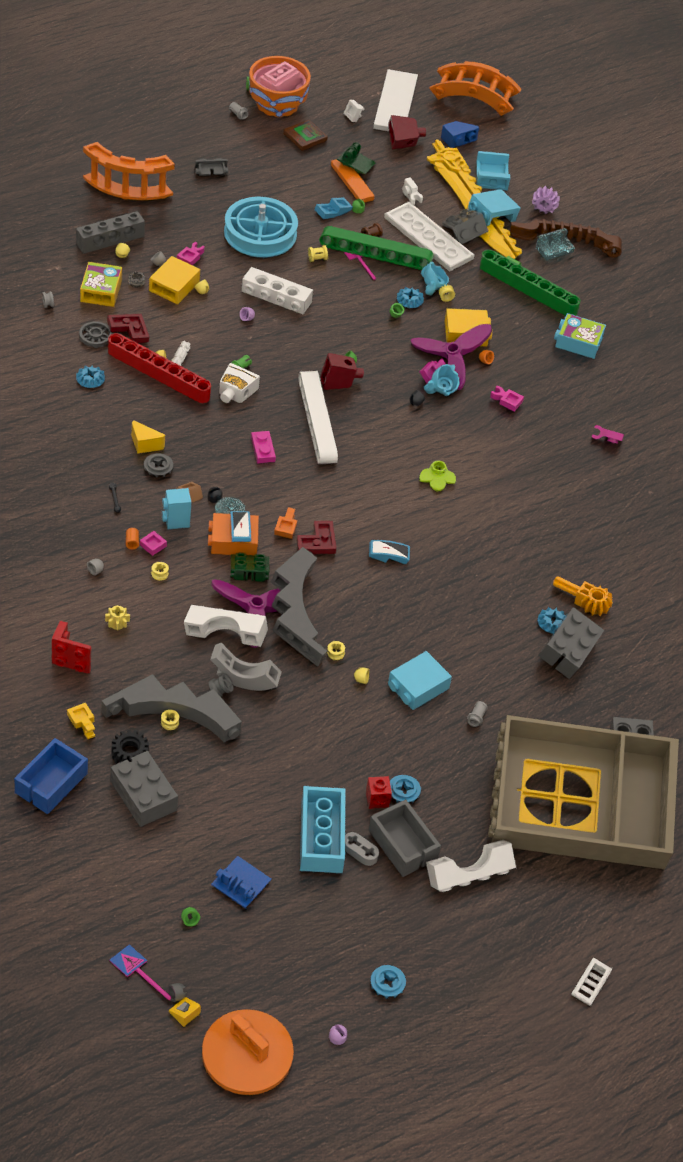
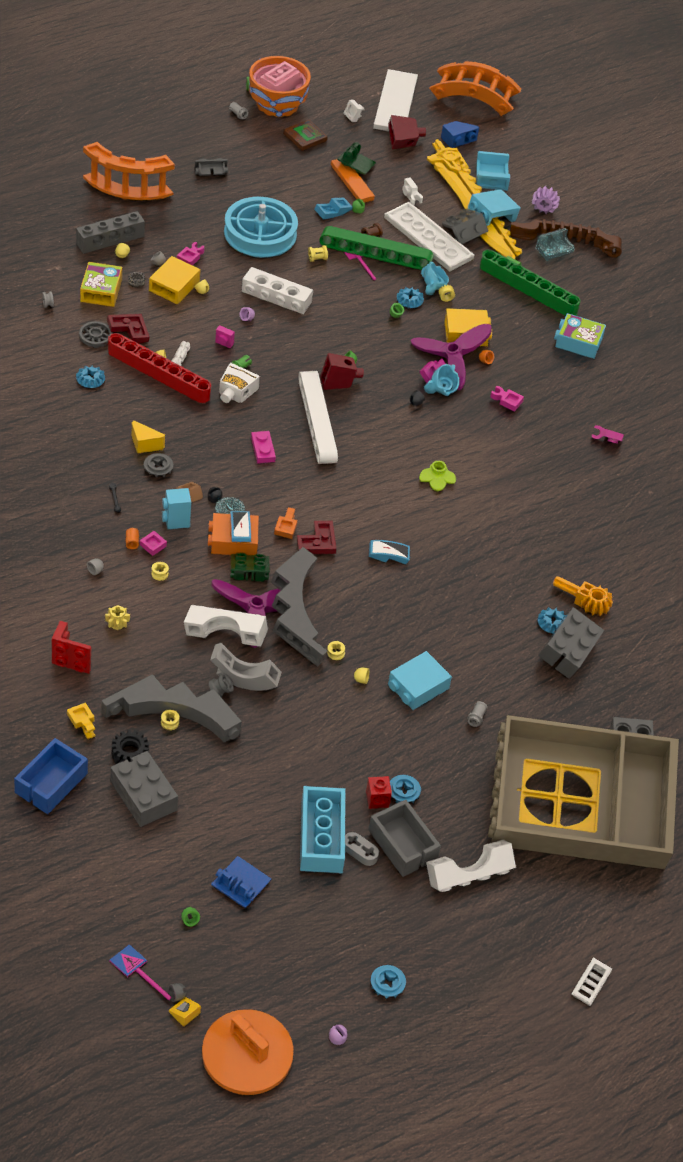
none -> dark pink plate [215,325,235,349]

